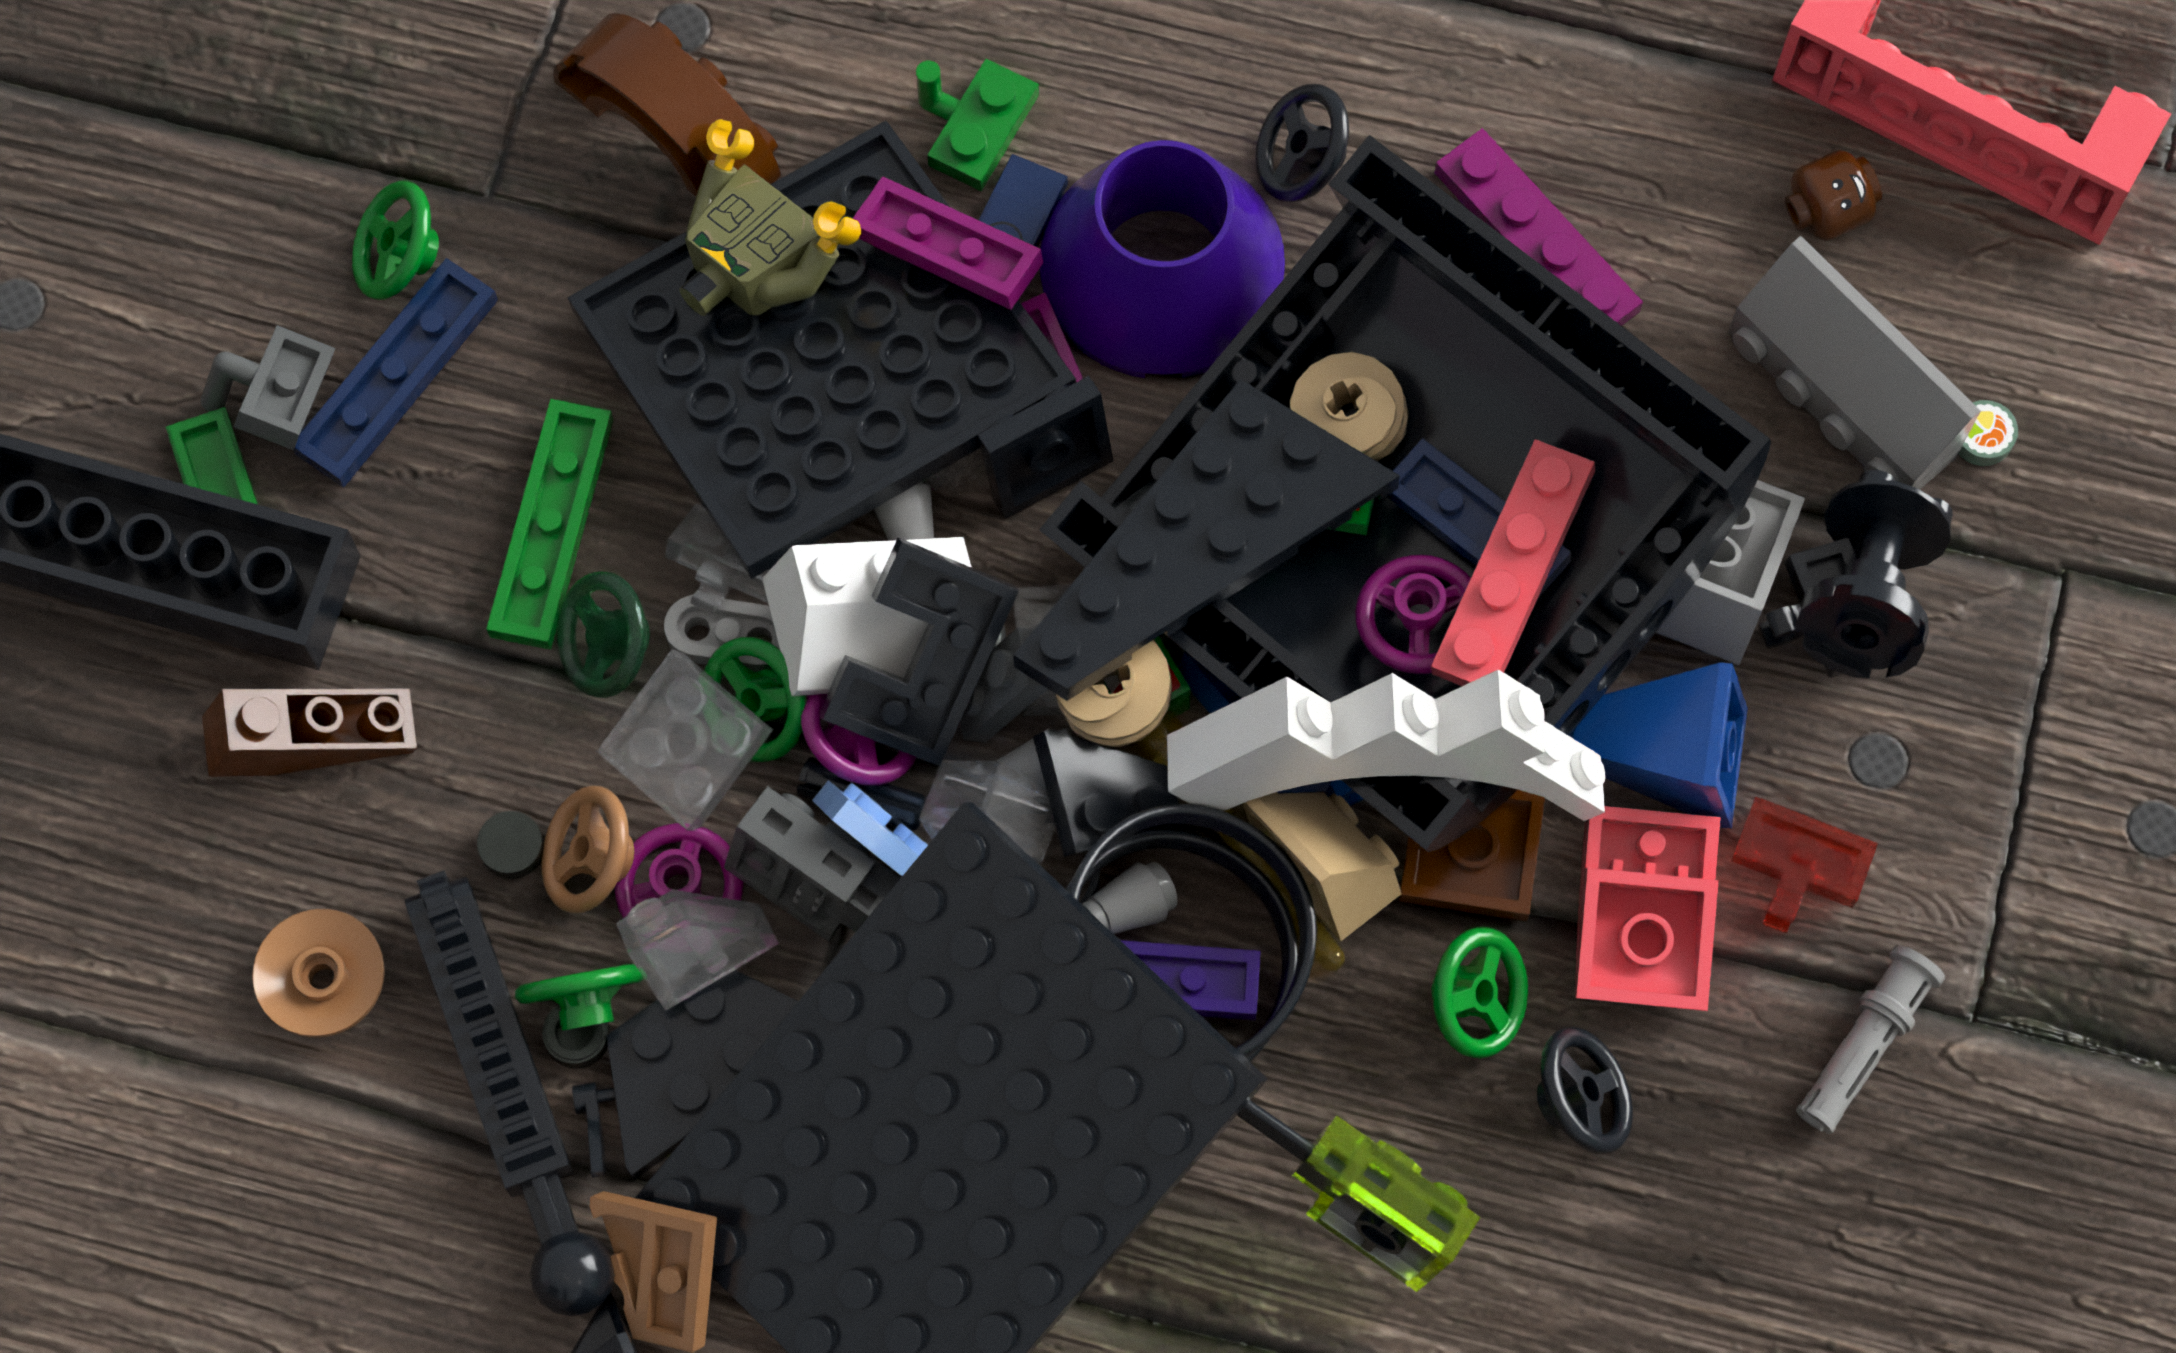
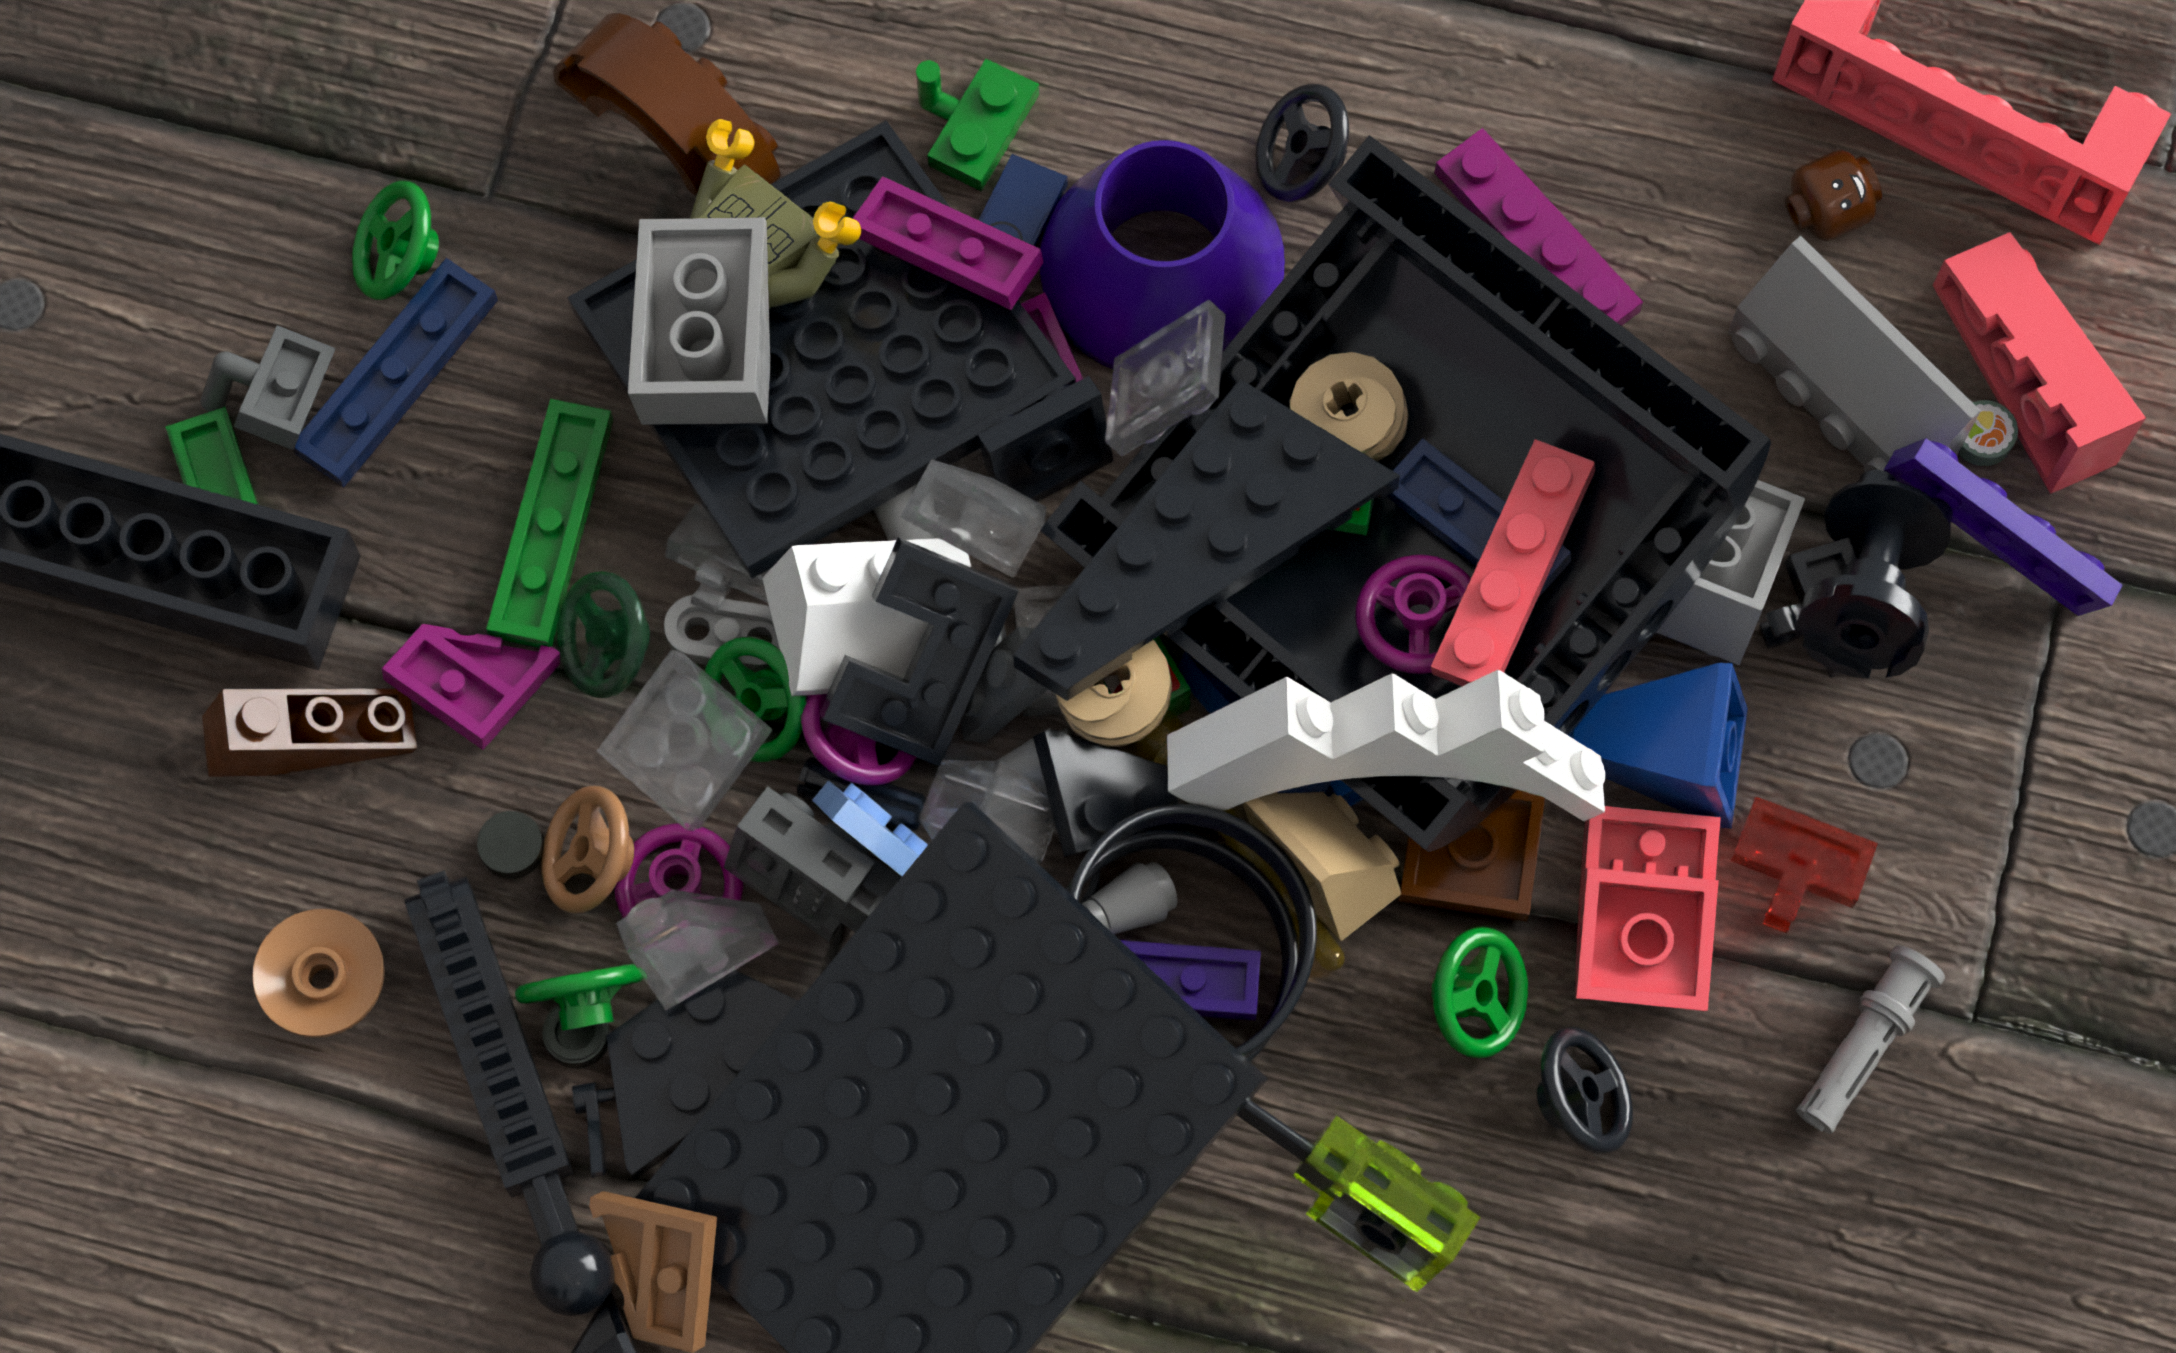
none -> magenta wing [382,624,560,750]
none -> light grey slope [628,217,770,425]
none -> clear slope [900,459,1047,578]
none -> clear plate [1105,300,1225,456]
none -> dark purple plate [1883,438,2123,616]
none -> coral wedge [1932,232,2146,494]

